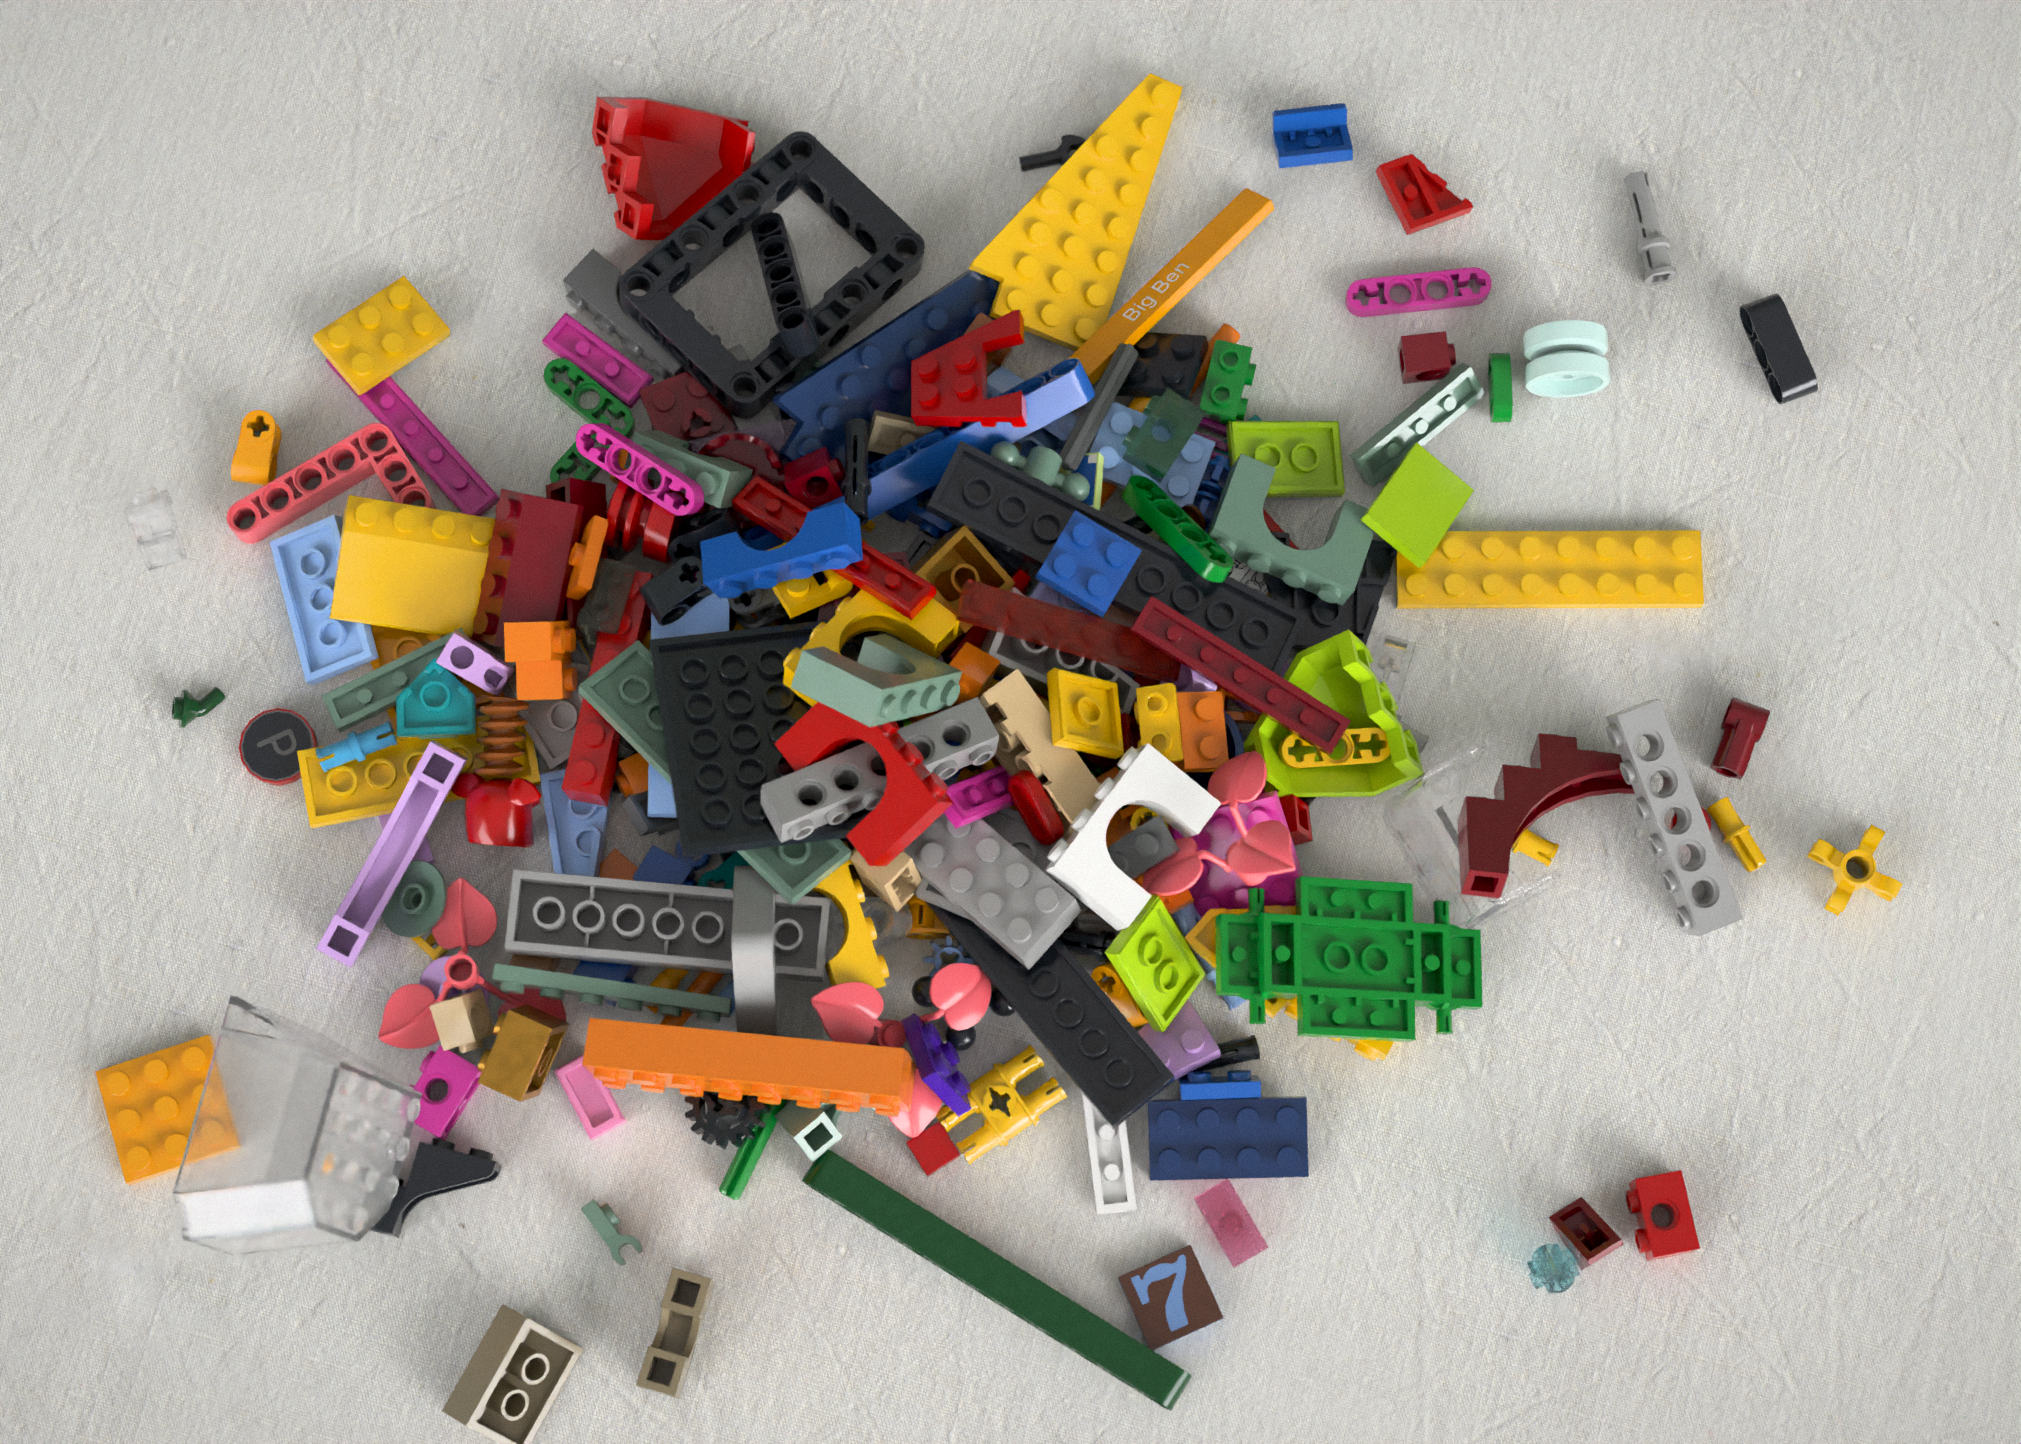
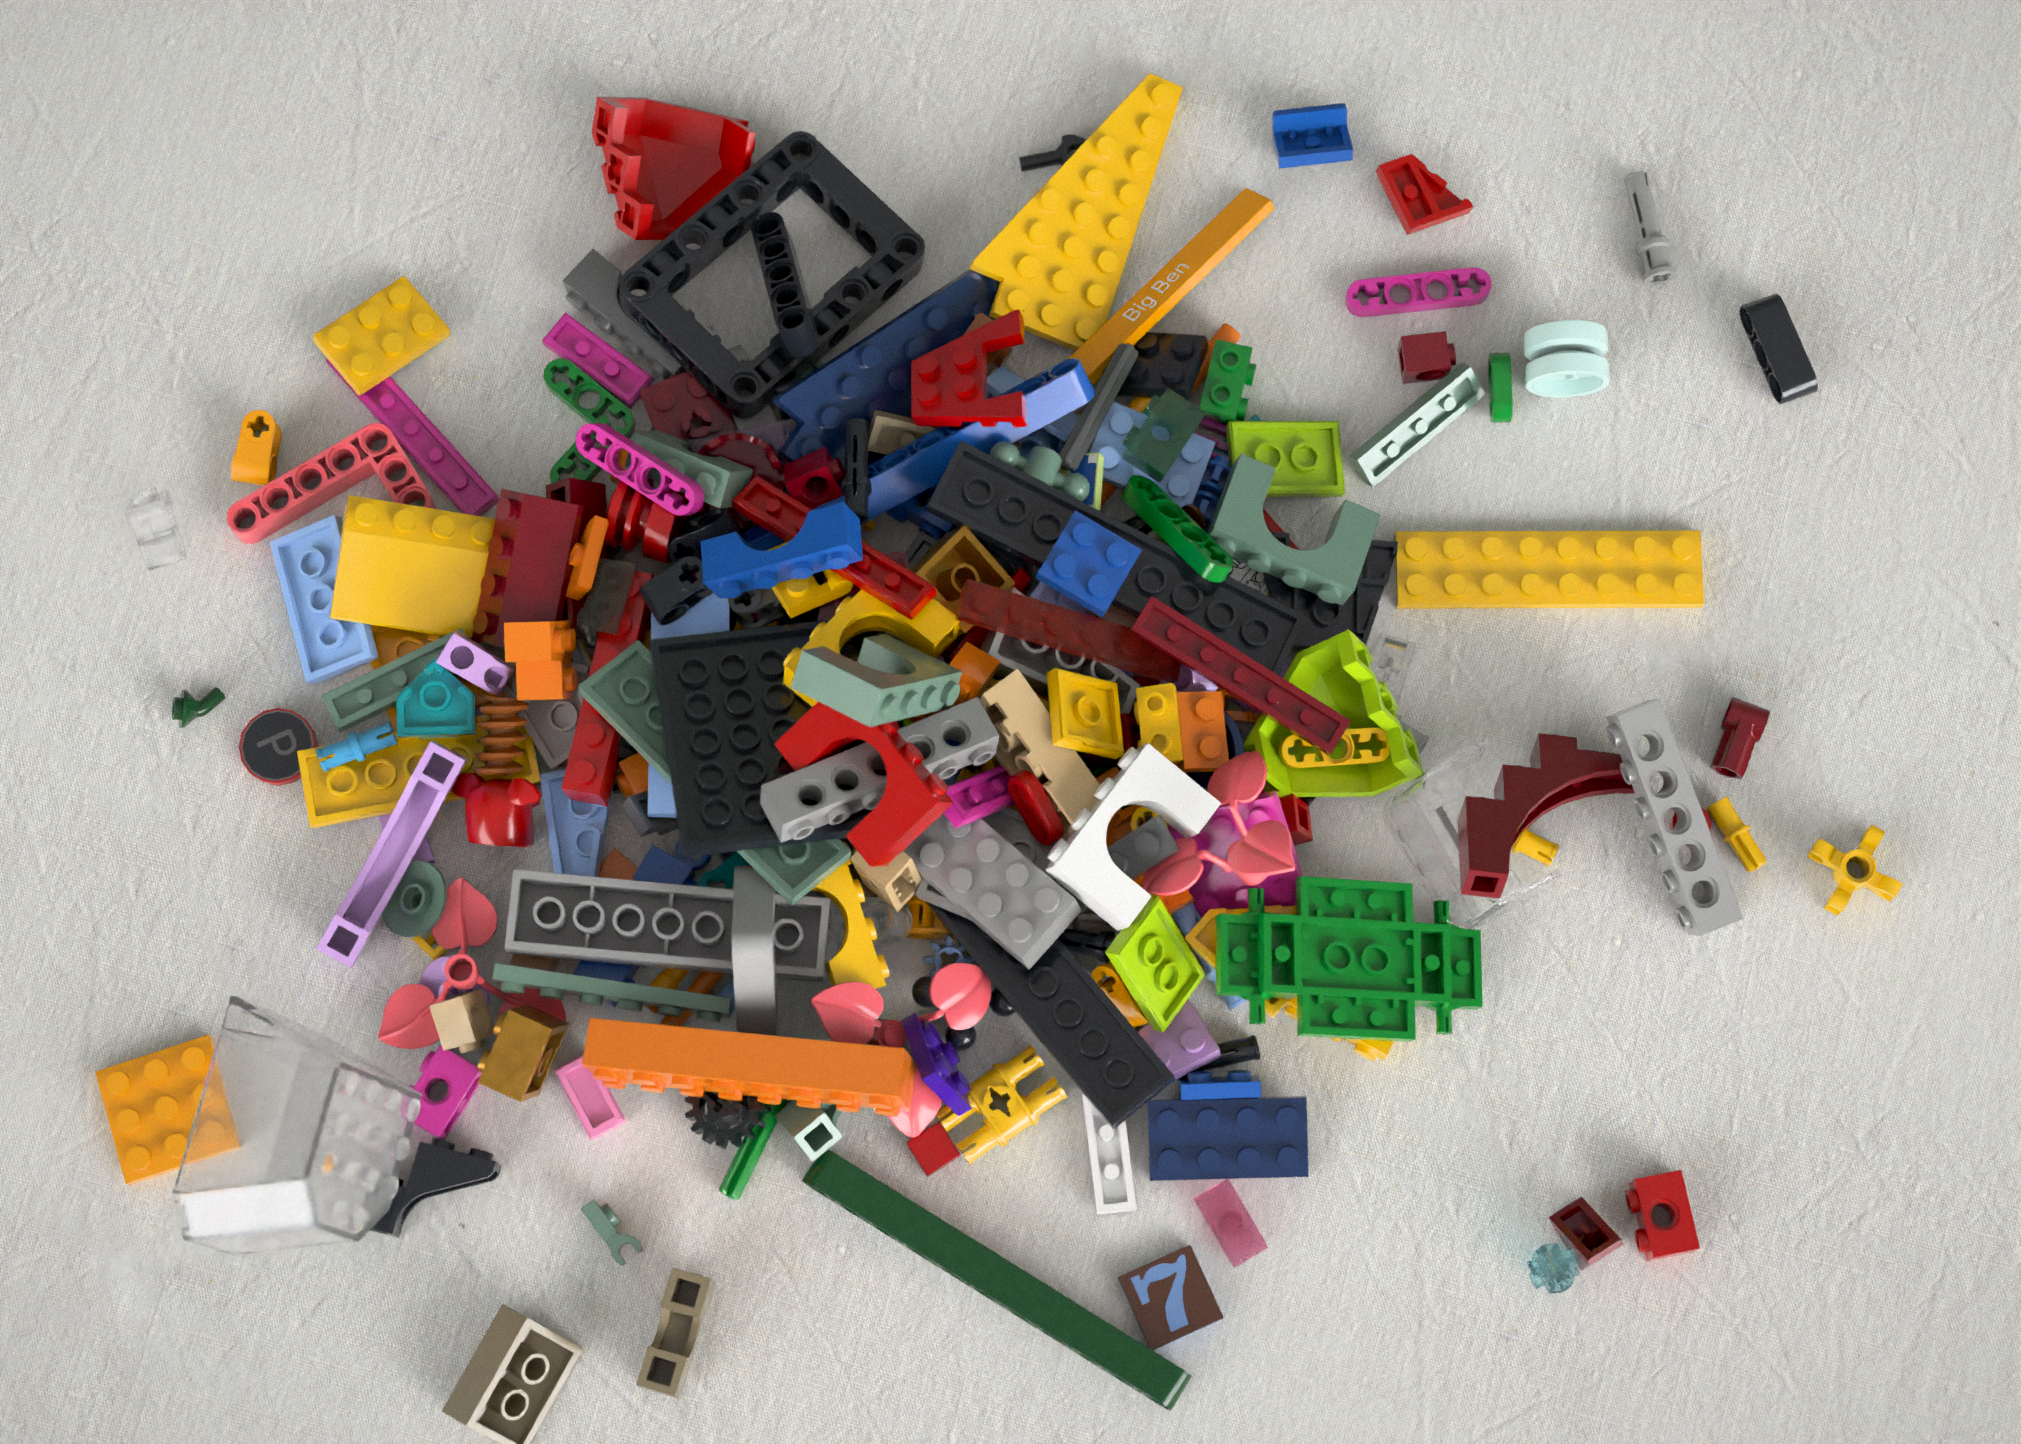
lime tile [1360,442,1474,568] -> none

